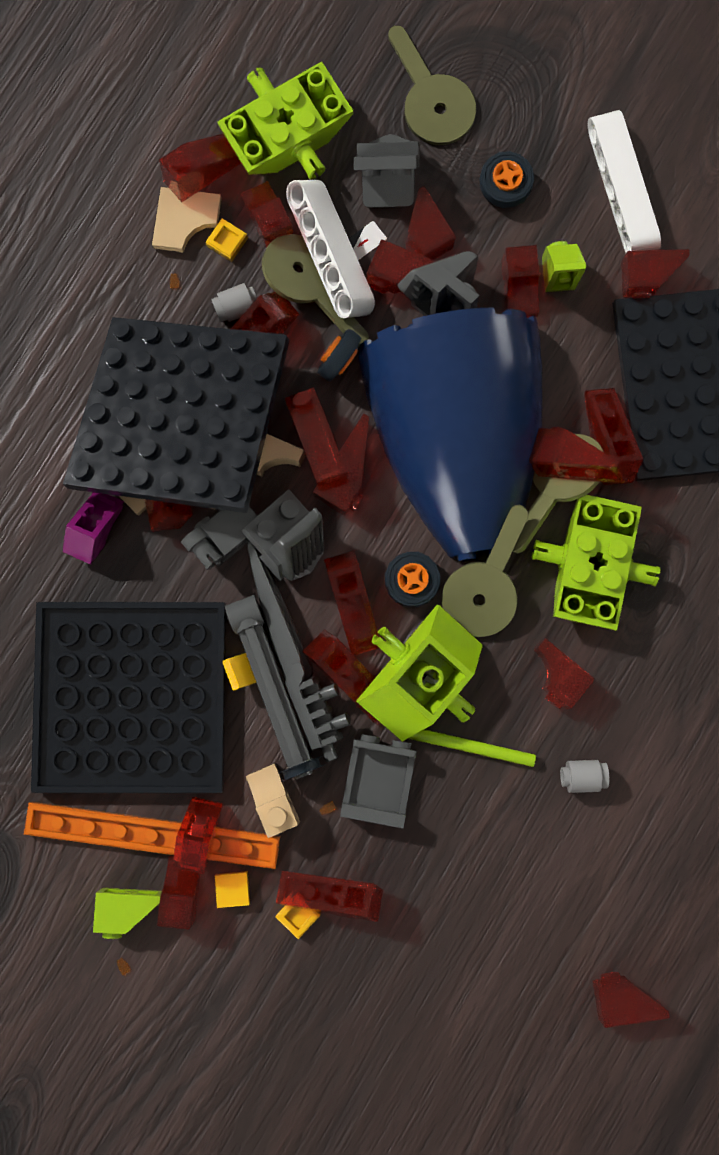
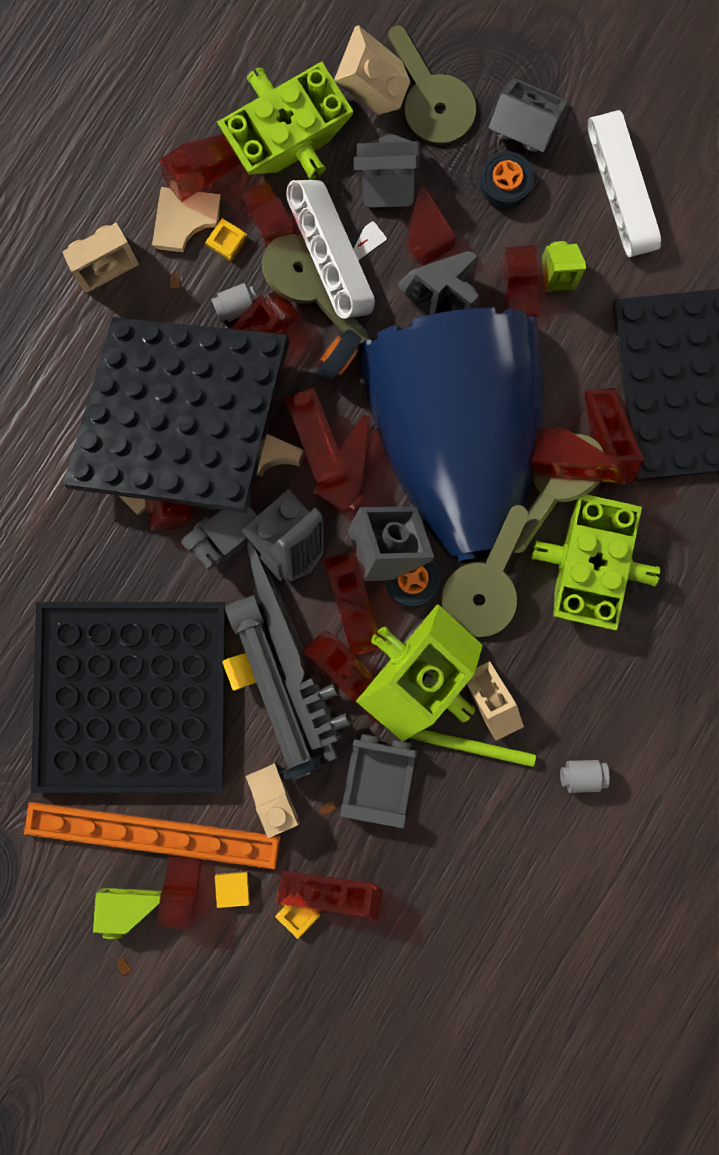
magenta arch [63,492,124,564] -> none
clear red arch [172,797,223,874] -> none
clear red slope [367,239,436,294] -> none
clear red arch [533,638,595,709] -> none
clear red slope [592,972,670,1028] -> none
clear red slope [621,249,690,299] -> none
none -> tan slope [62,223,139,293]
none -> tan slope [334,25,410,115]
none -> dark grey slope [348,506,434,581]
none -> tan arch [466,661,524,741]
none -> dark grey slope [488,78,568,152]

